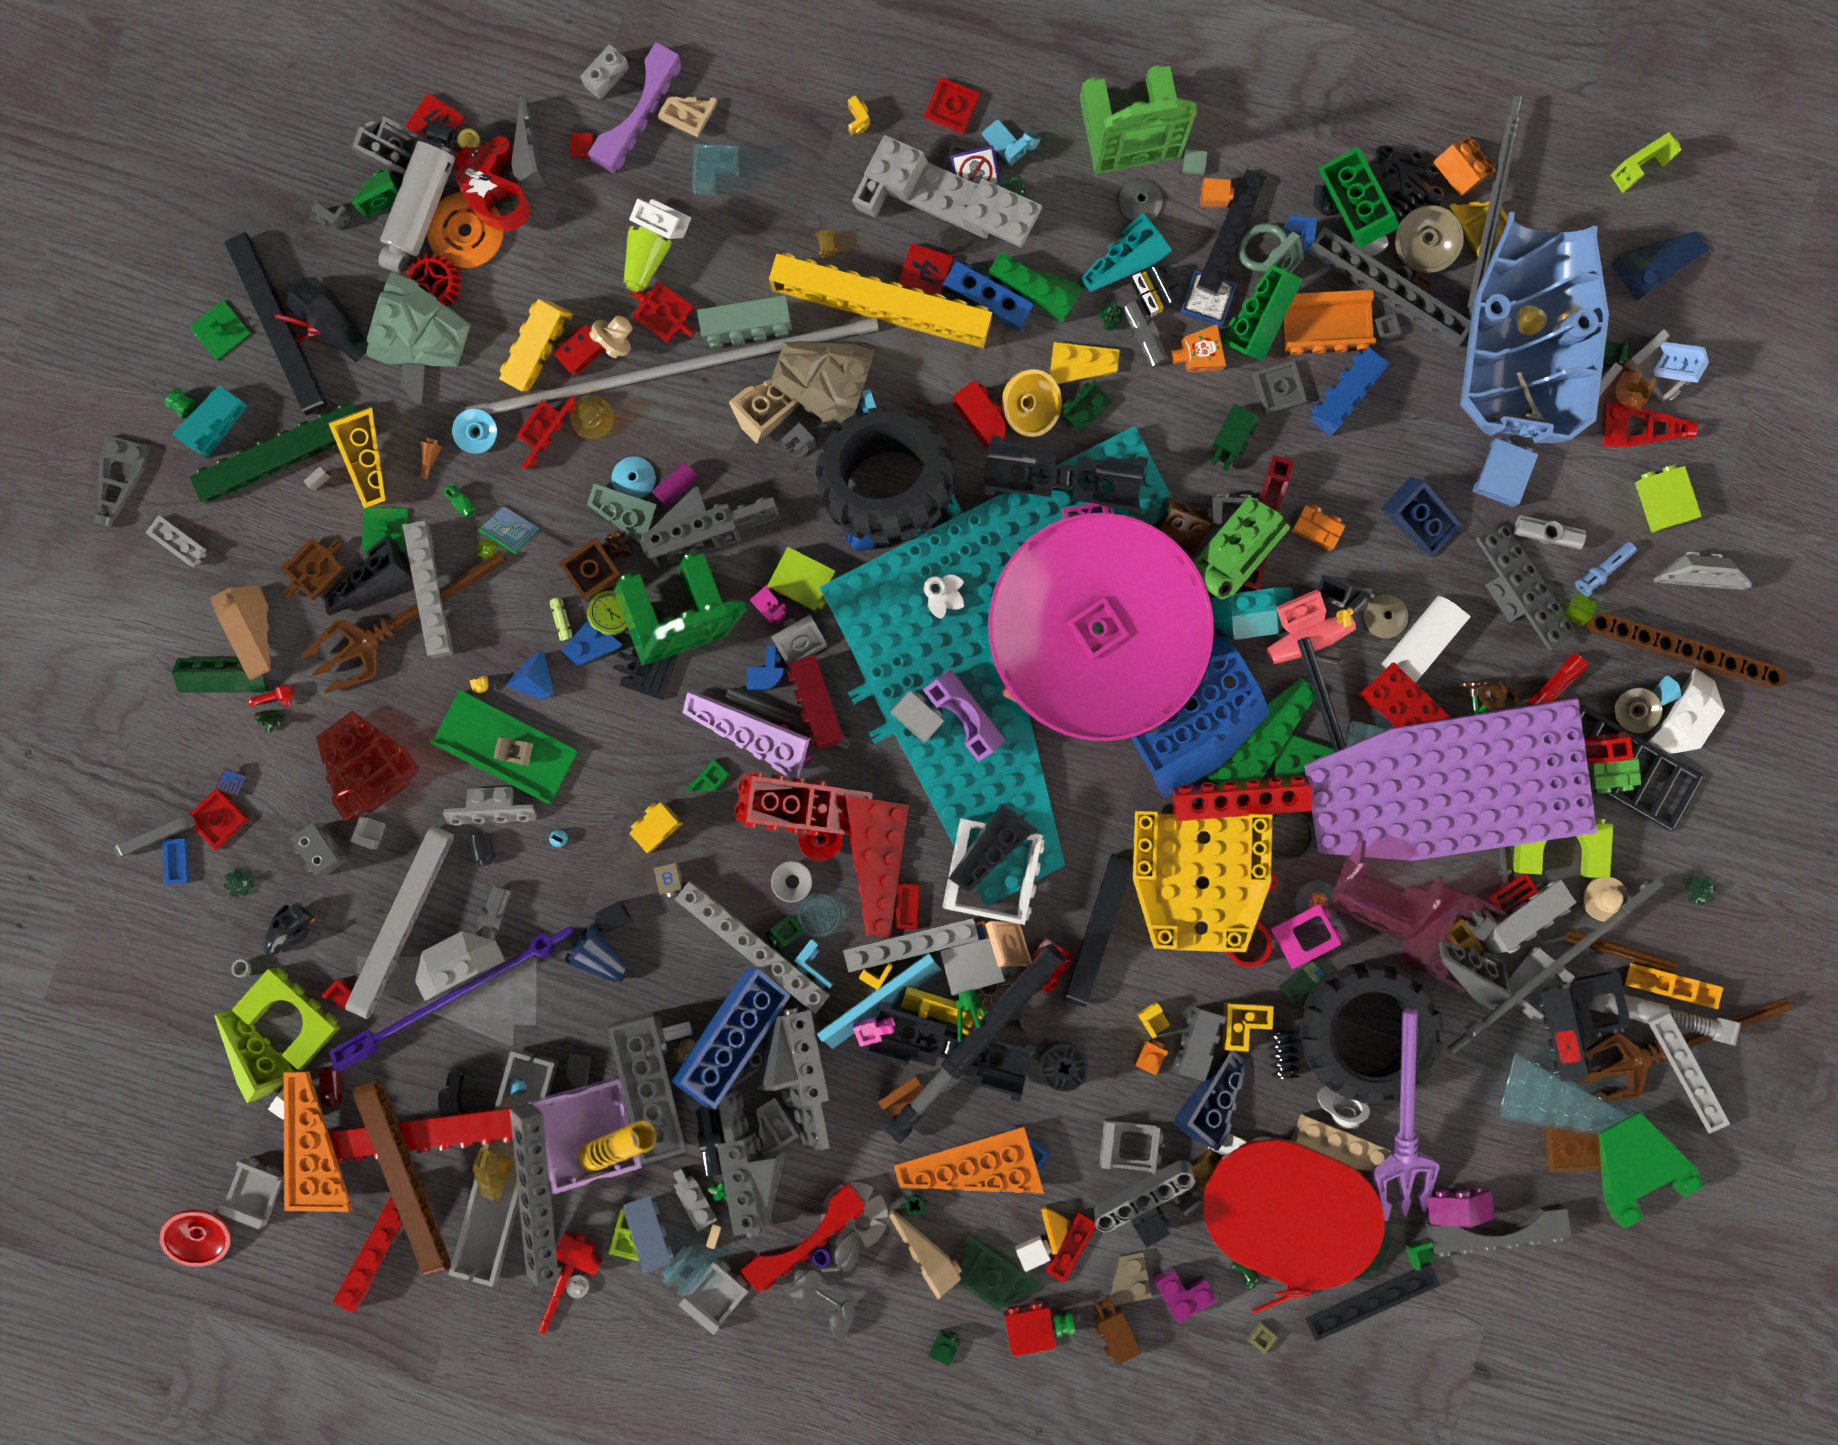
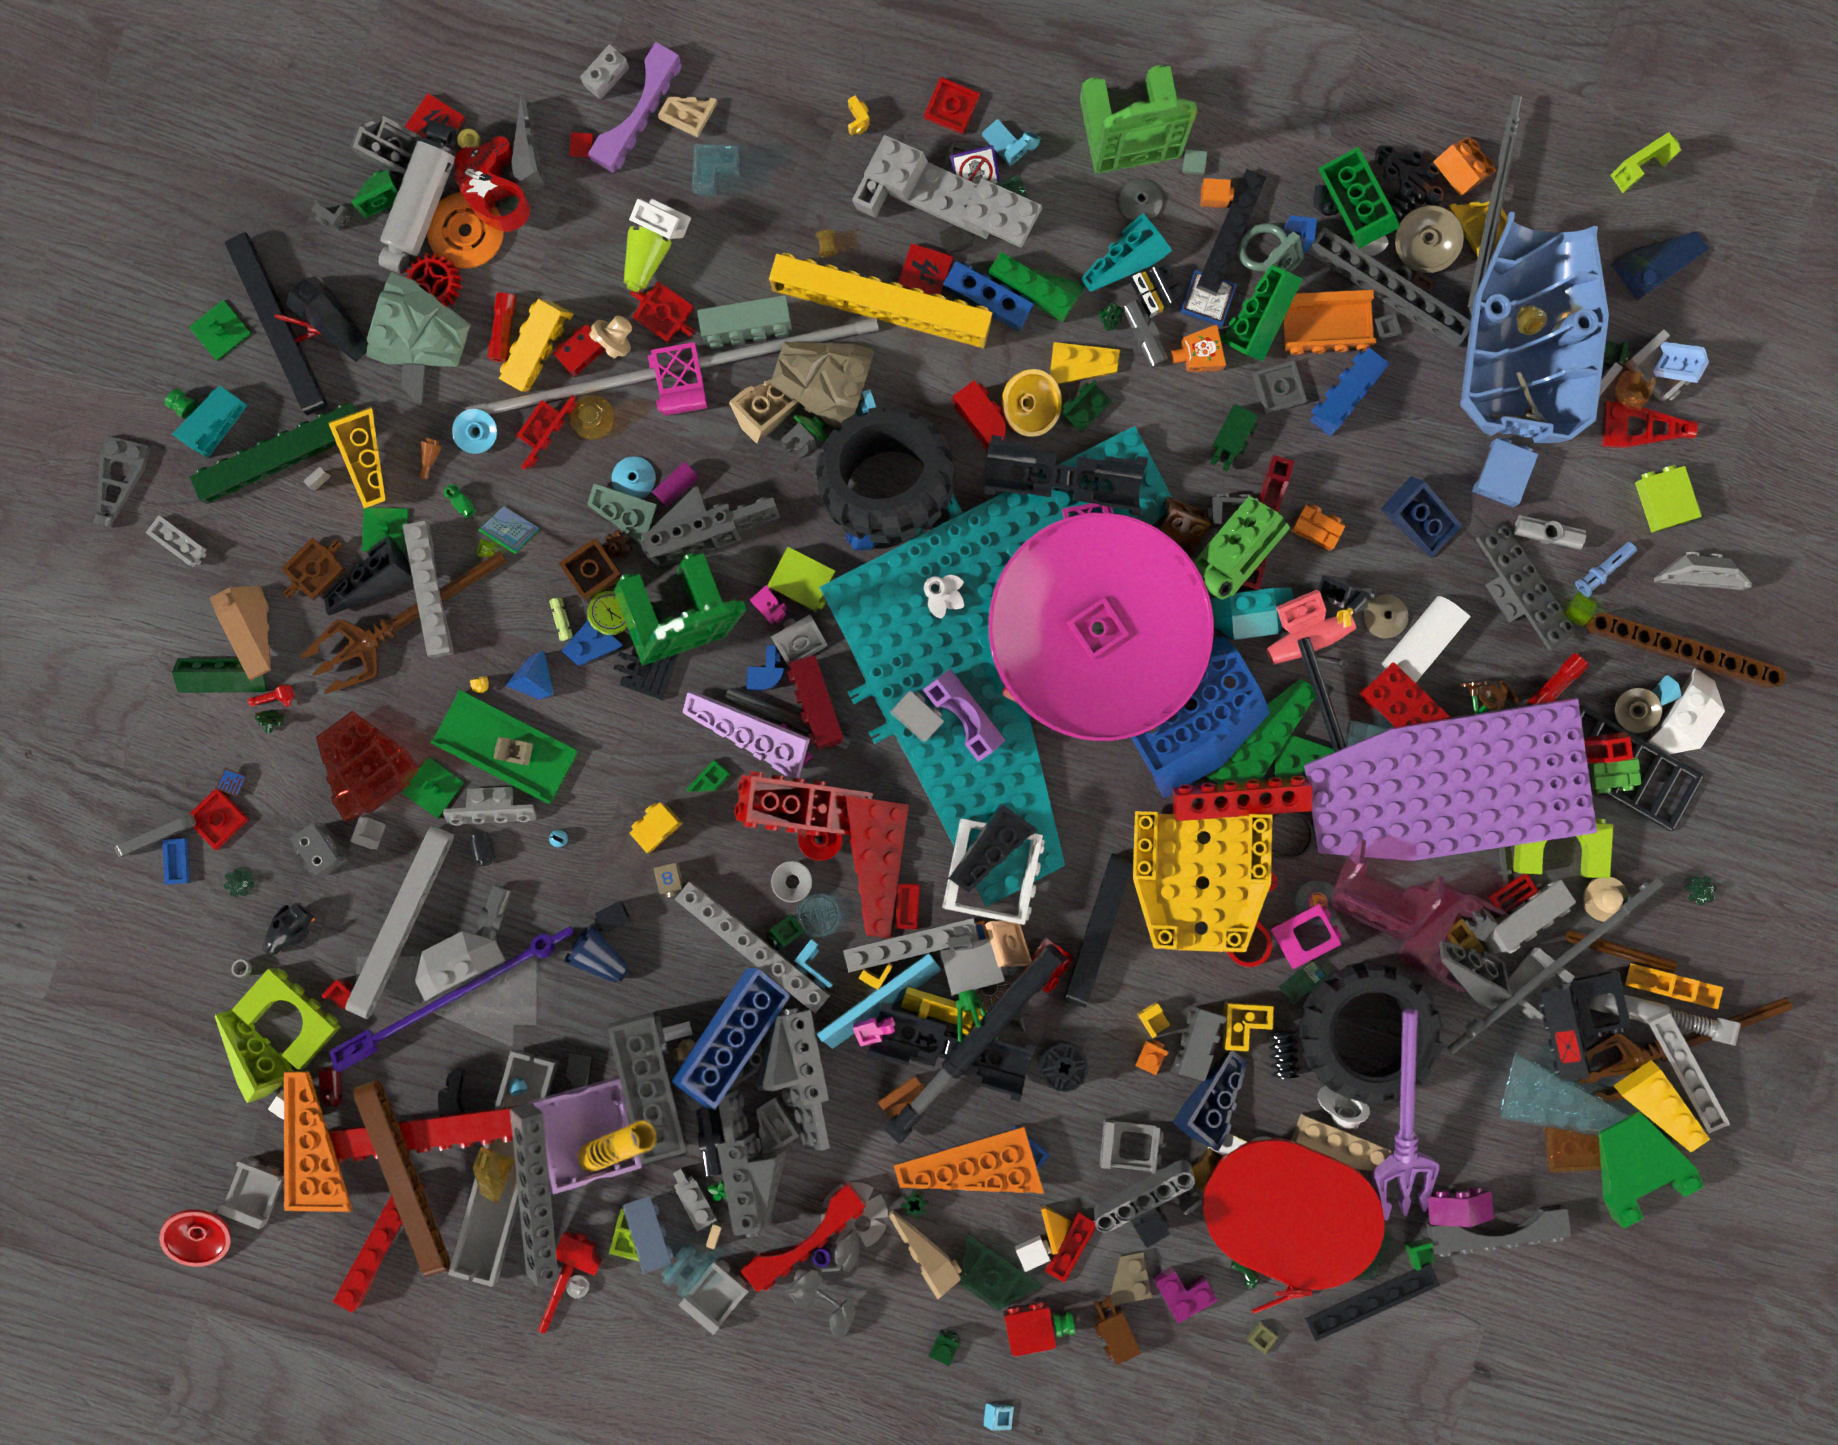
none -> green piece [402,757,464,819]
none -> red axle [487,292,516,363]
none -> dark pink piece [648,342,708,416]
none -> green dish [794,415,828,442]
none -> dark grey tile [948,926,974,952]
none -> medium azure slope [984,1403,1014,1430]
none -> yellow wedge [1613,1060,1710,1152]

